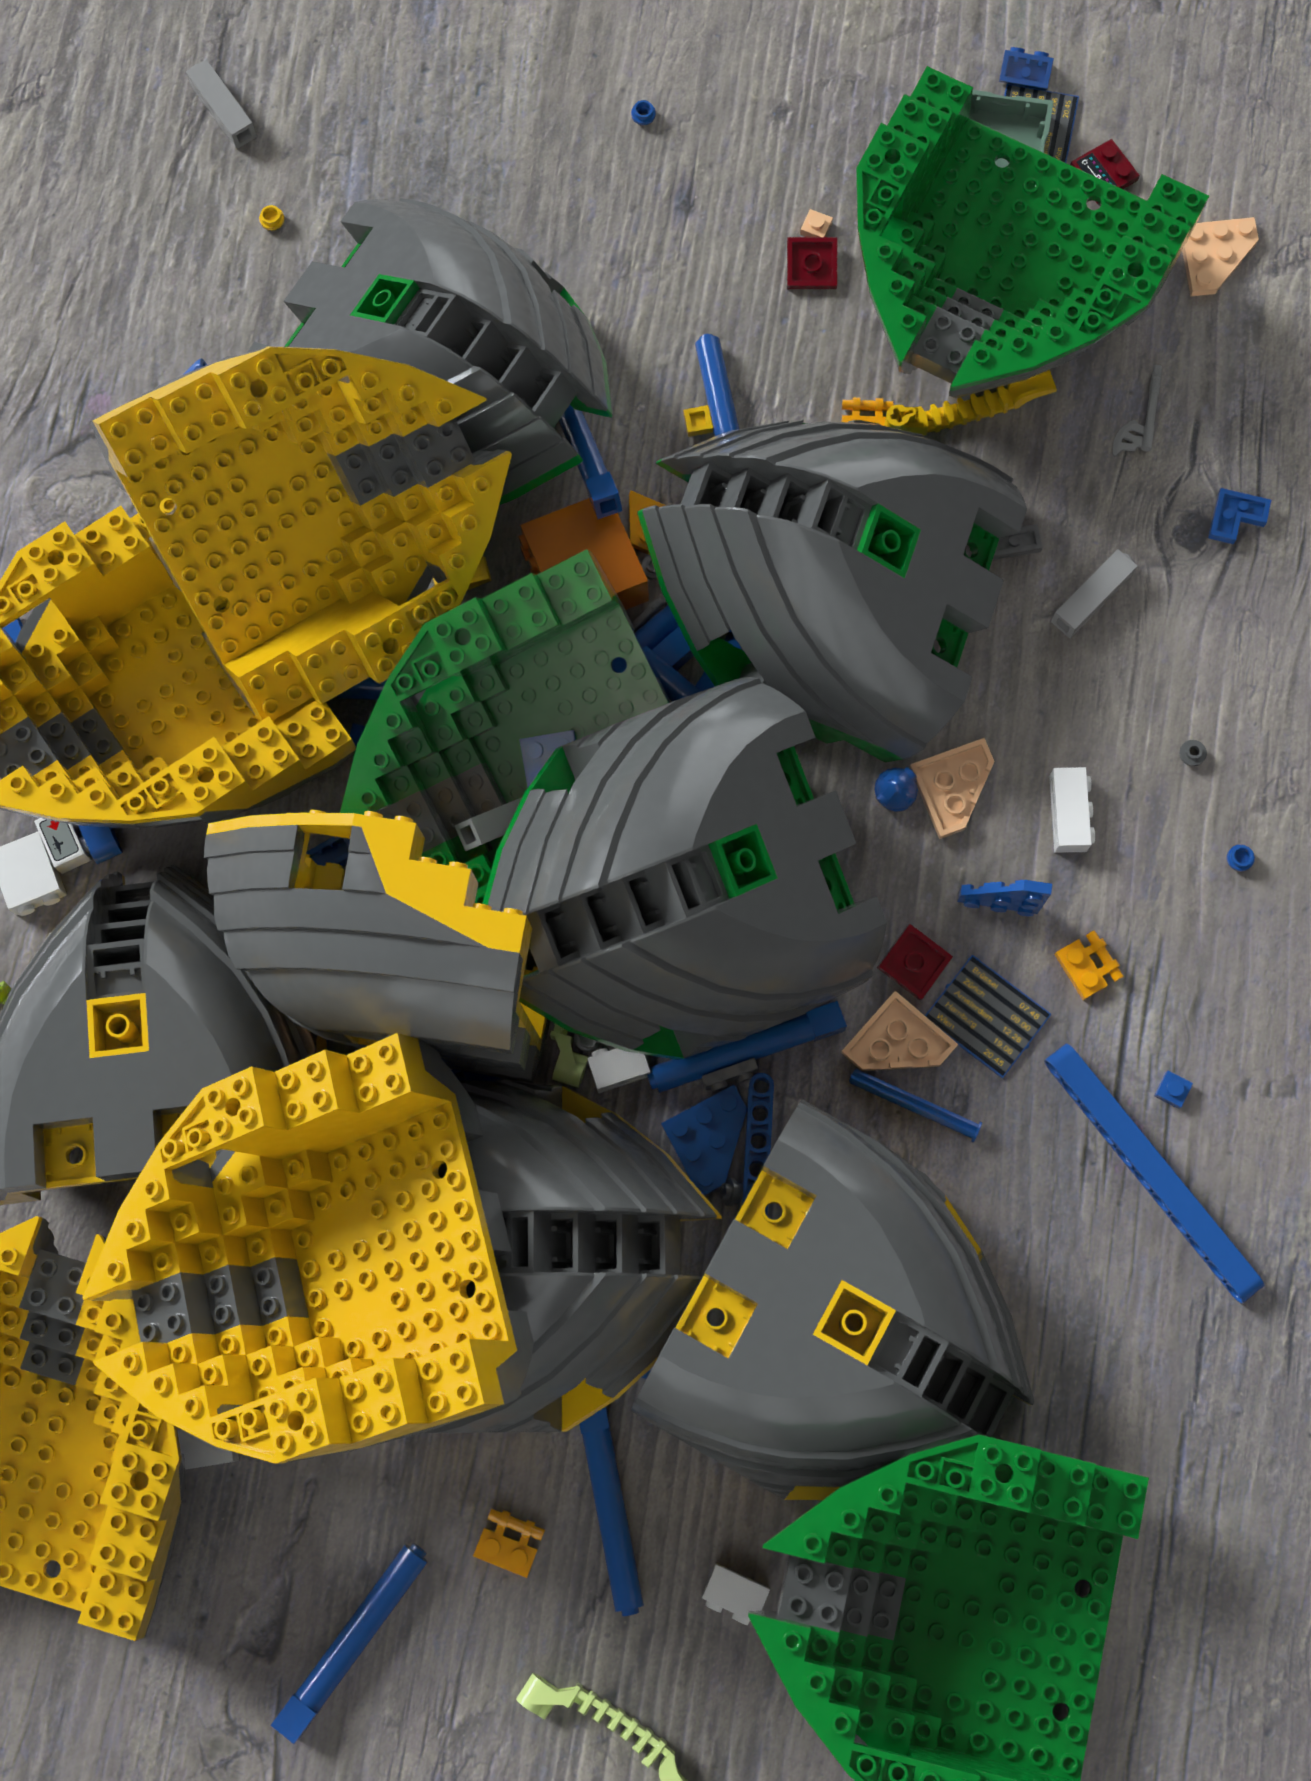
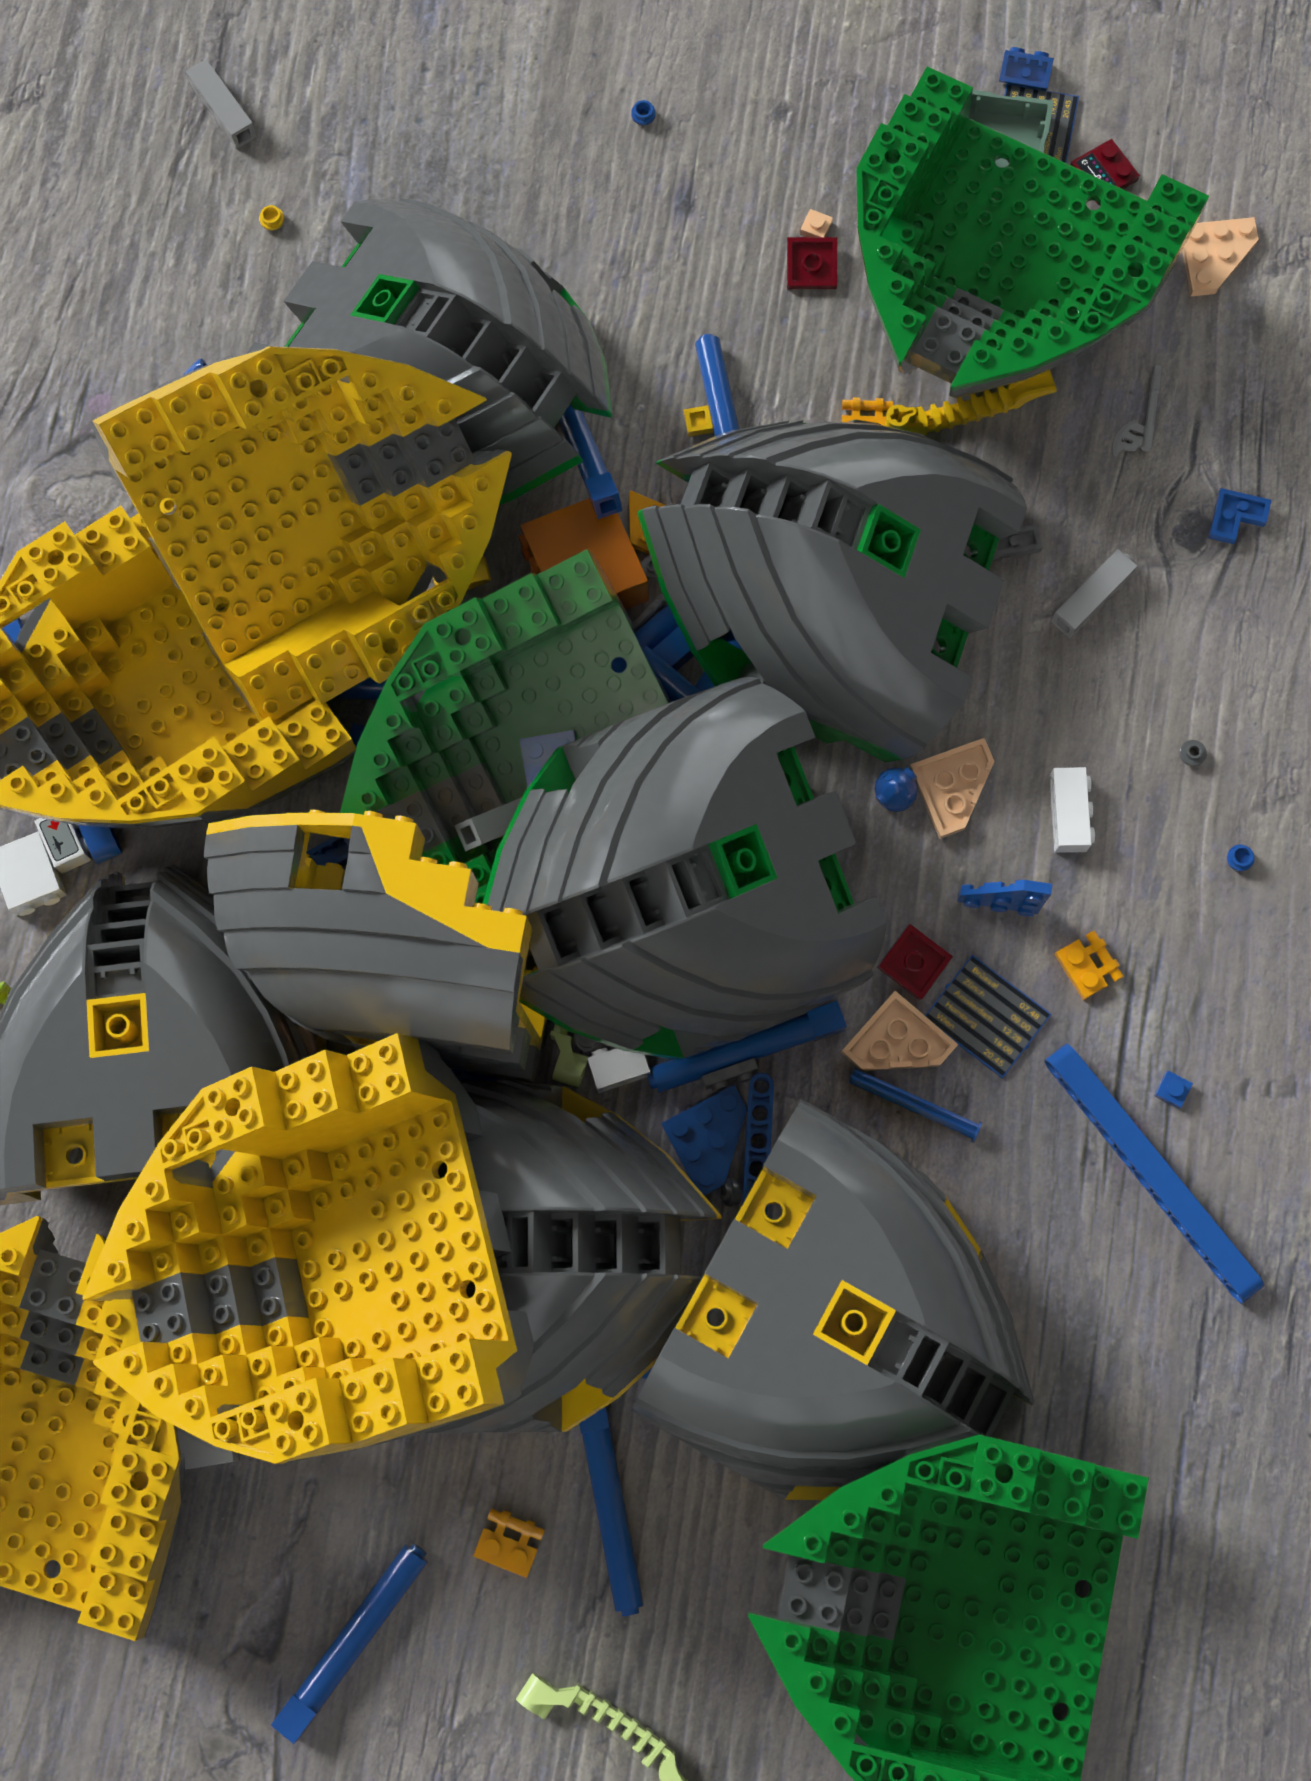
white brick [702,1563,770,1625] -> none

